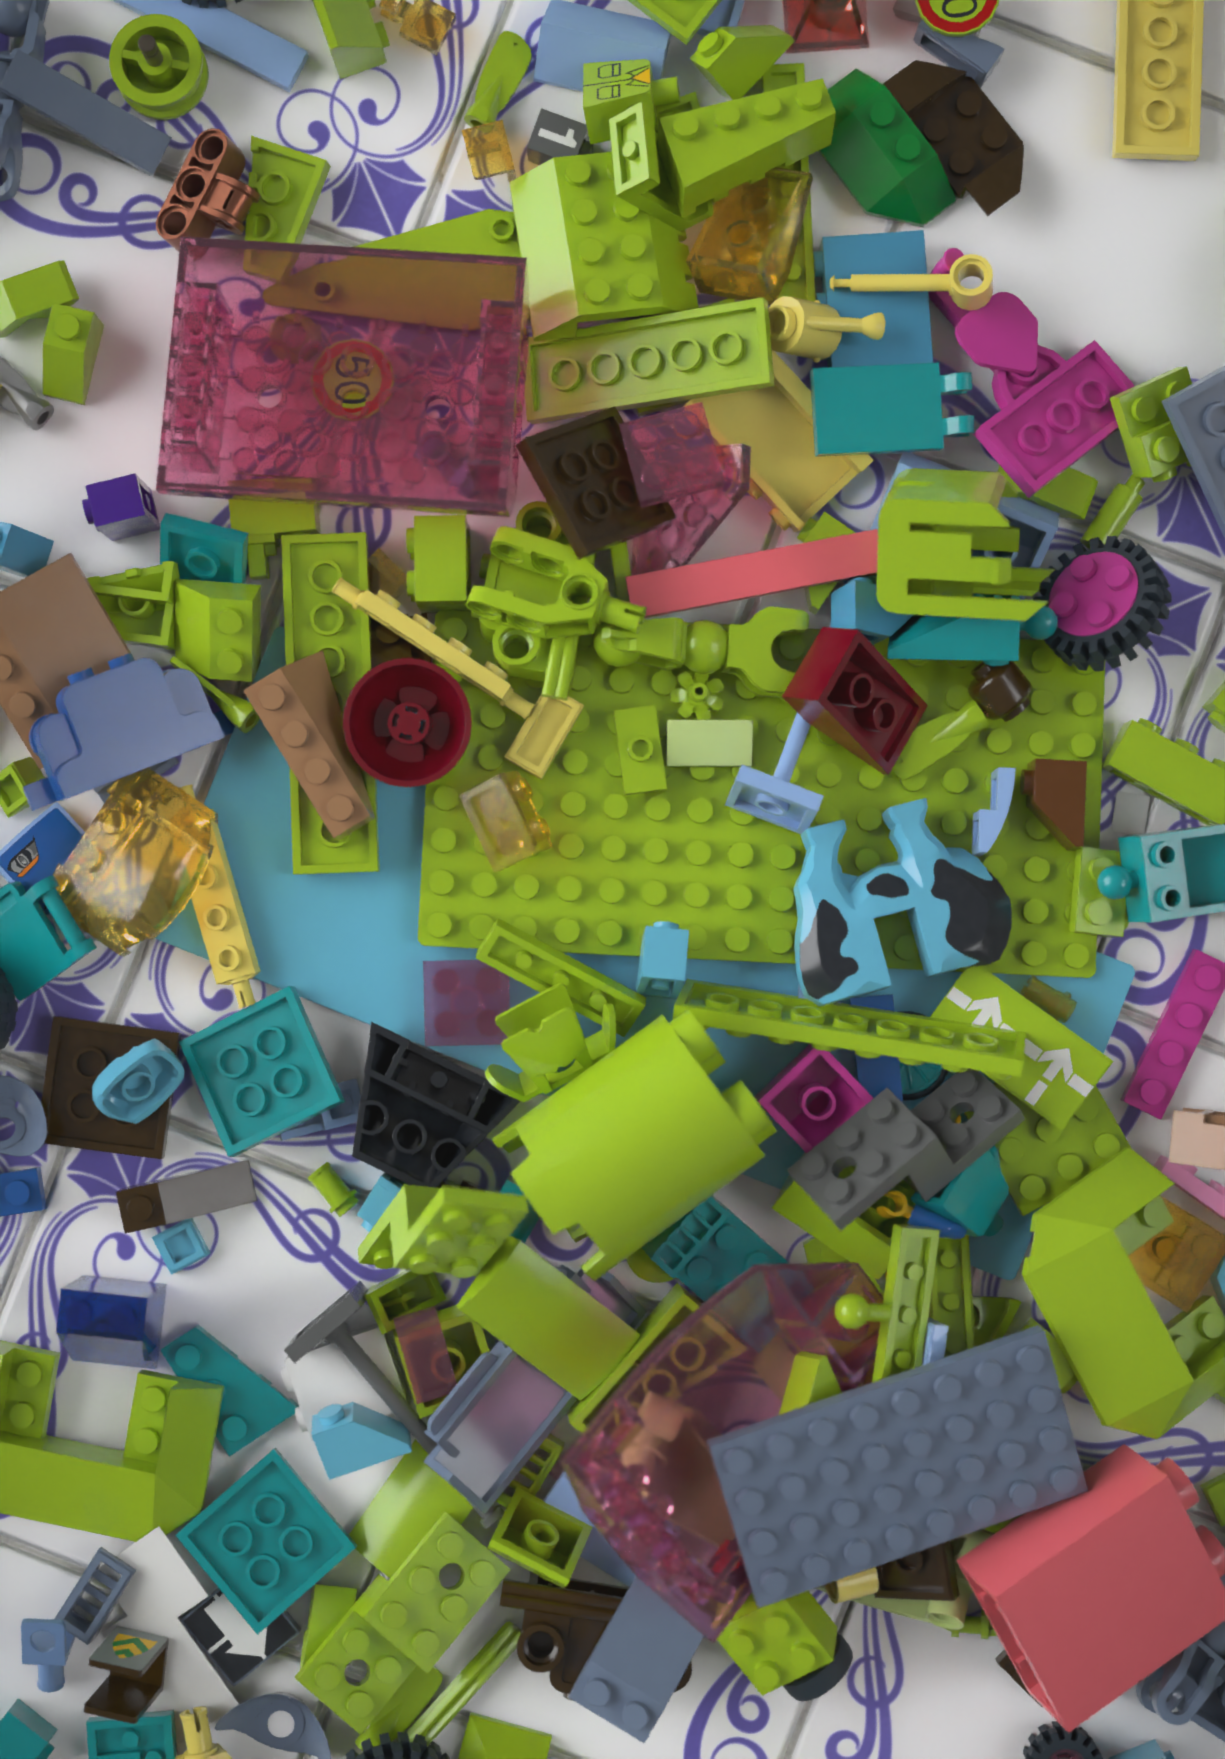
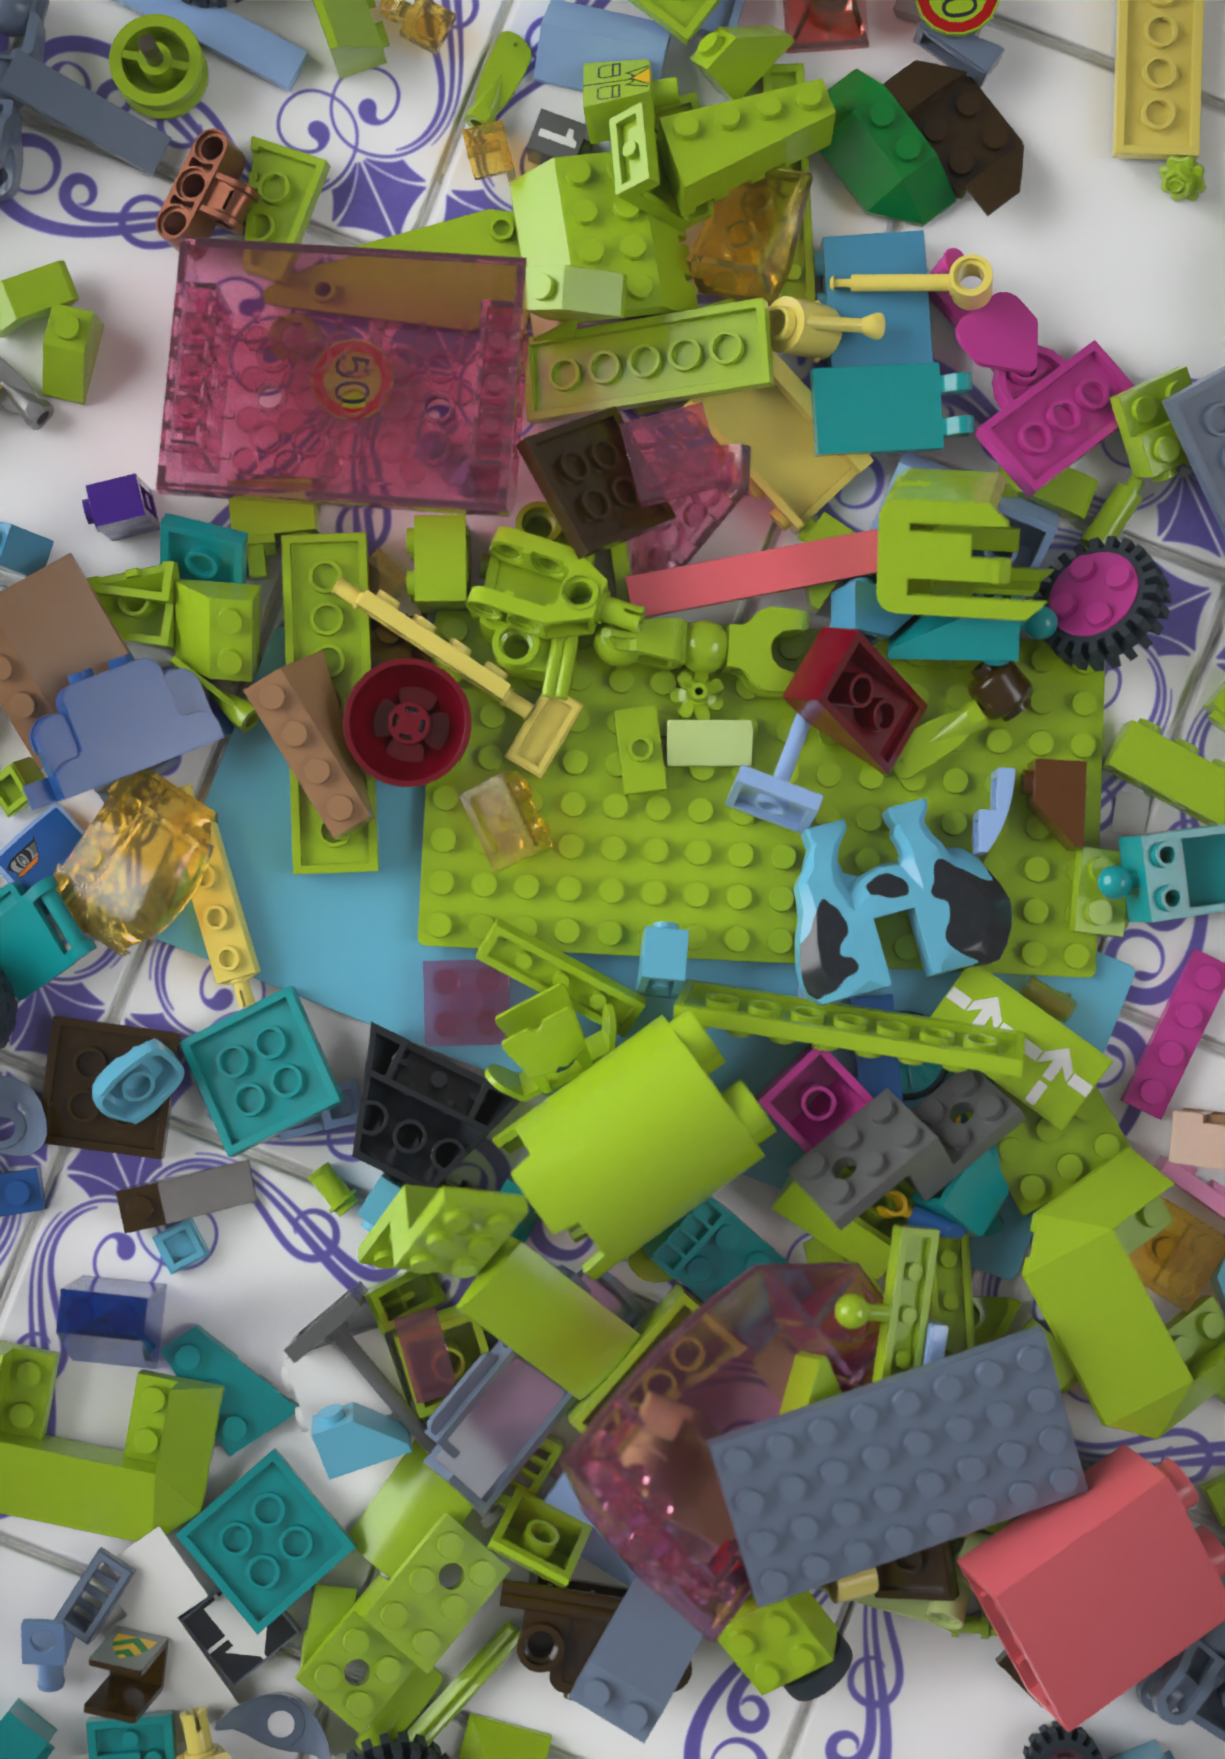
none -> lime slope [523,265,627,320]
none -> lime plant [1159,155,1207,202]

